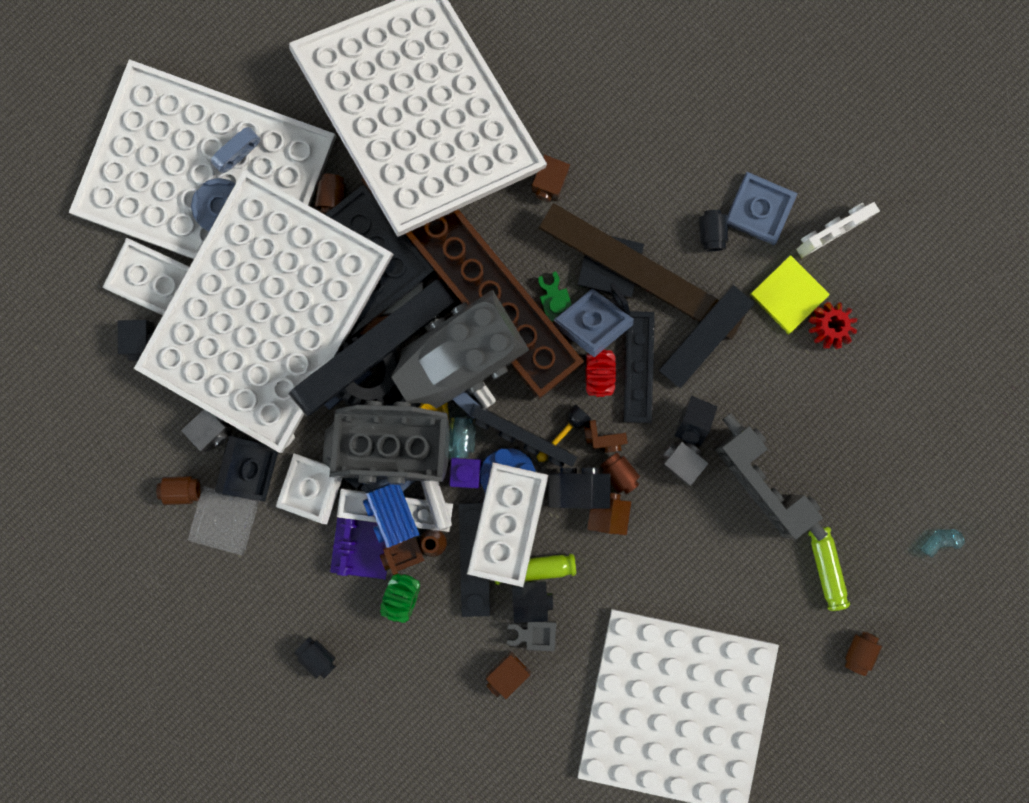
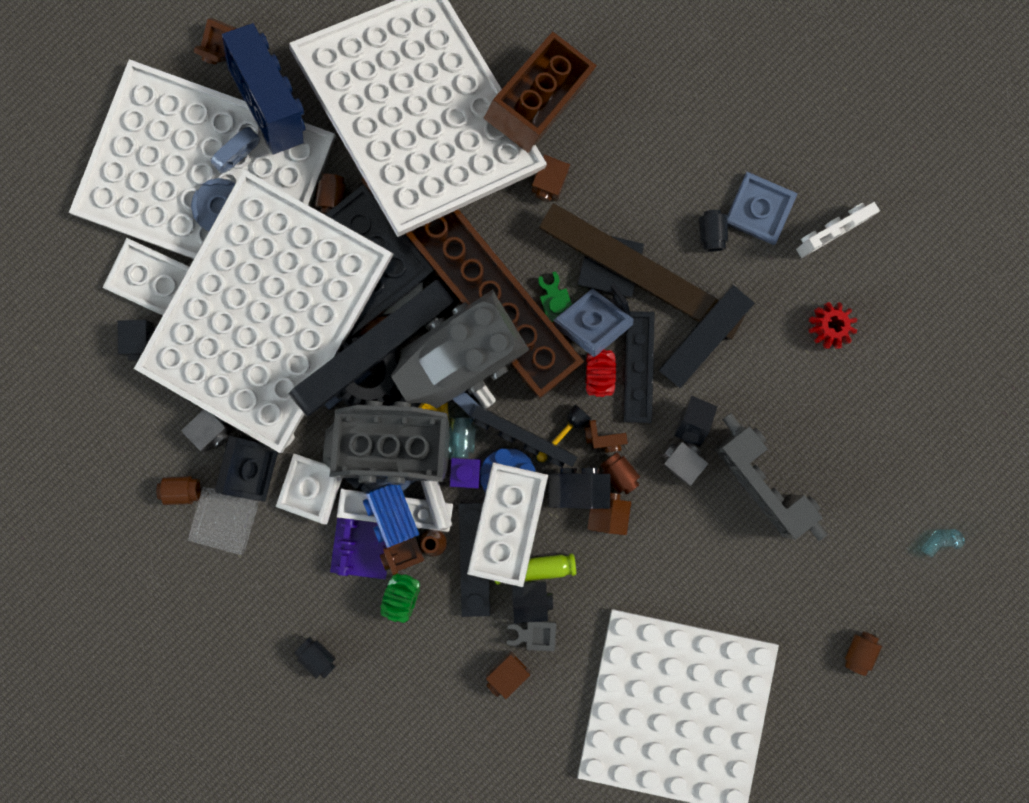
neon yellow tile [750,255,830,334] -> none
lime axle [808,526,850,611] -> none
none -> reddish brown bracket [194,18,237,65]
none -> dark blue brick [222,23,306,155]
none -> reddish brown brick [483,31,597,153]

